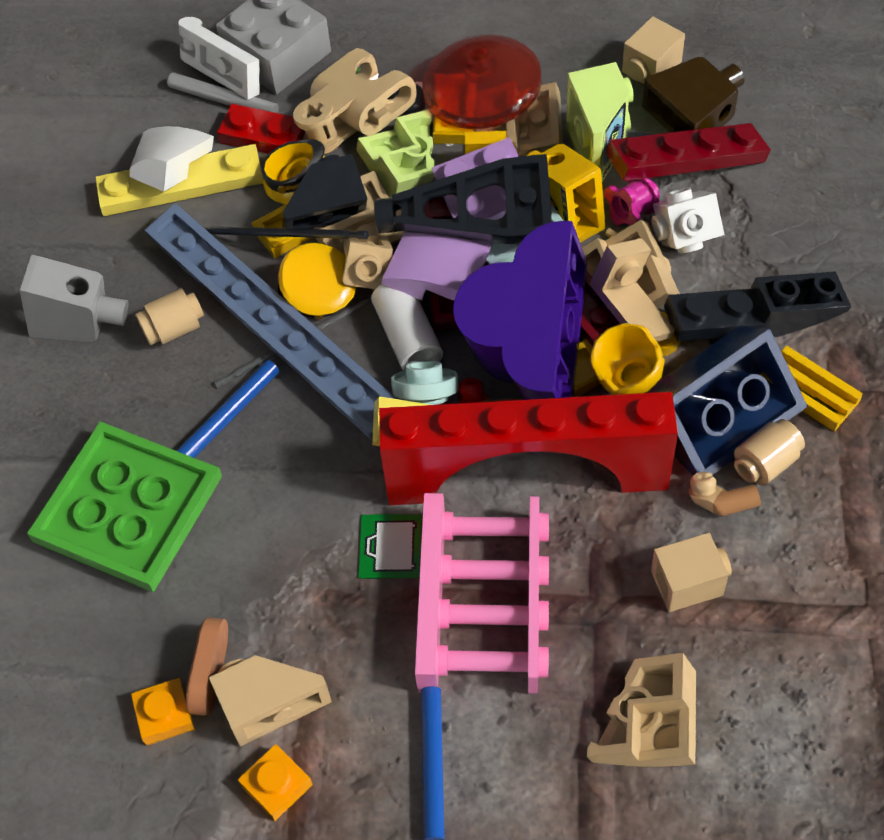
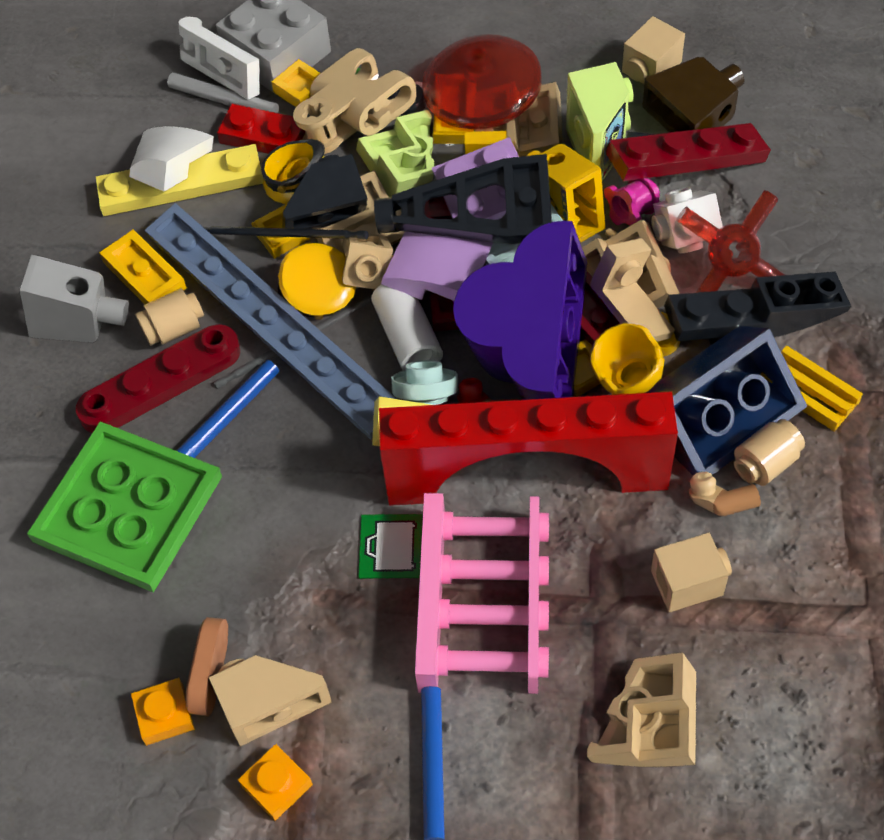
none -> dark red plate [76,324,241,433]
none -> yellow plate [99,229,187,304]
none -> yellow plate [271,59,320,107]
none -> clear red bar [676,190,785,293]

